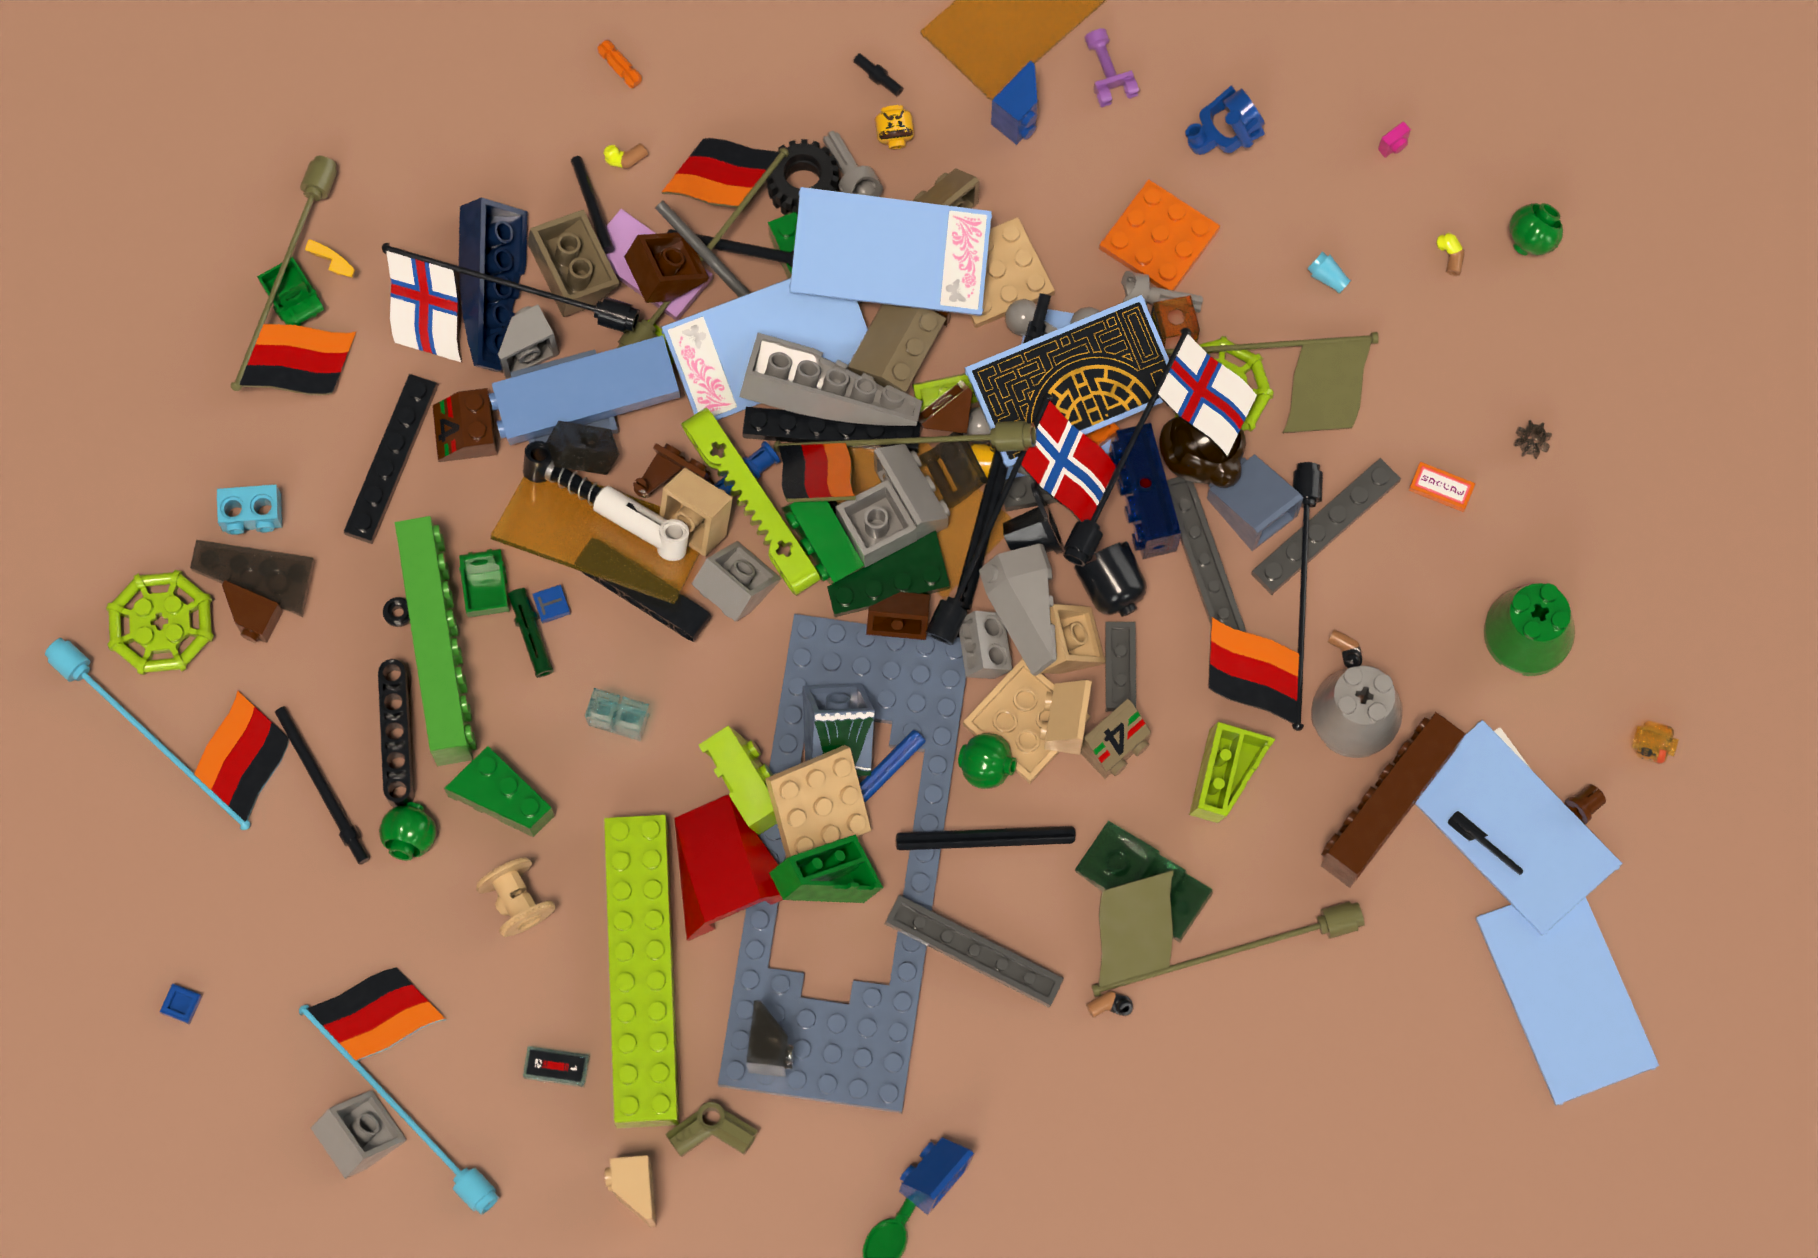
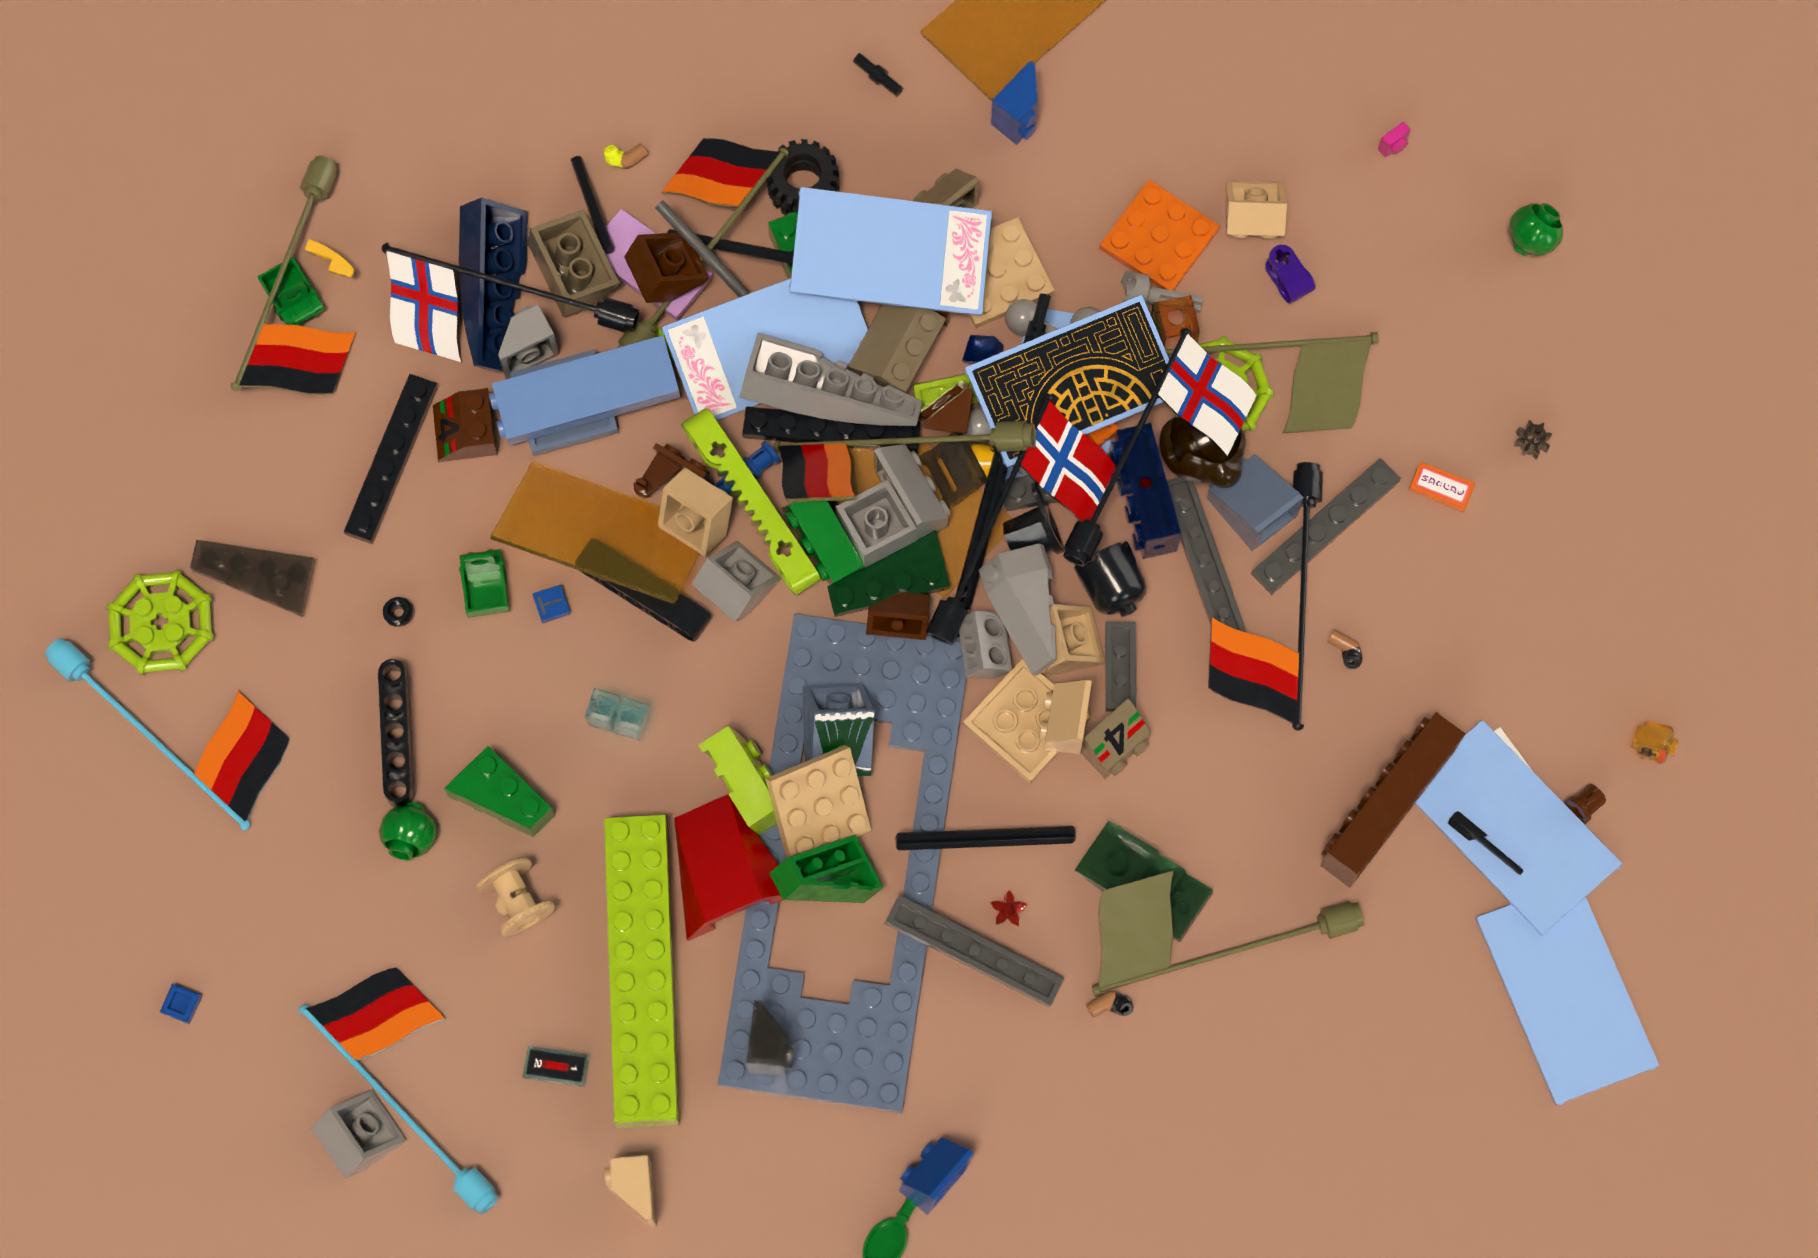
medium azure brick [217,485,282,535] -> none
reddish brown slope [222,580,283,643] -> none
black bar [275,706,369,865] -> none
bright green brick [395,516,477,767] -> none
dark green pin [507,588,554,678] -> none
white piece [523,441,689,561] -> none
clear smoke brick [547,421,619,475] -> none
orange axle [597,40,642,88] -> none
olive piece [666,1102,759,1157] -> none
light grey piece [823,131,883,197] -> none
blue axle [860,730,926,802] -> none
yellow head [875,105,914,149] -> none
green plant [958,733,1017,789] -> none
medium lavender bar [1084,28,1139,107] -> none
blue piece [1185,85,1265,155] -> none
lime wedge [1189,722,1275,823] -> none
medium azure cone [1307,252,1351,294] -> none
light grey cone [1311,666,1402,758] -> none
arm [1437,233,1465,276] -> none
green cone [1483,583,1575,676] -> none
none -> clear blue slope [962,335,1004,365]
none -> clear red plant [990,890,1027,926]
none -> tan slope [1225,180,1287,239]
none -> dark purple piece [1265,245,1316,304]

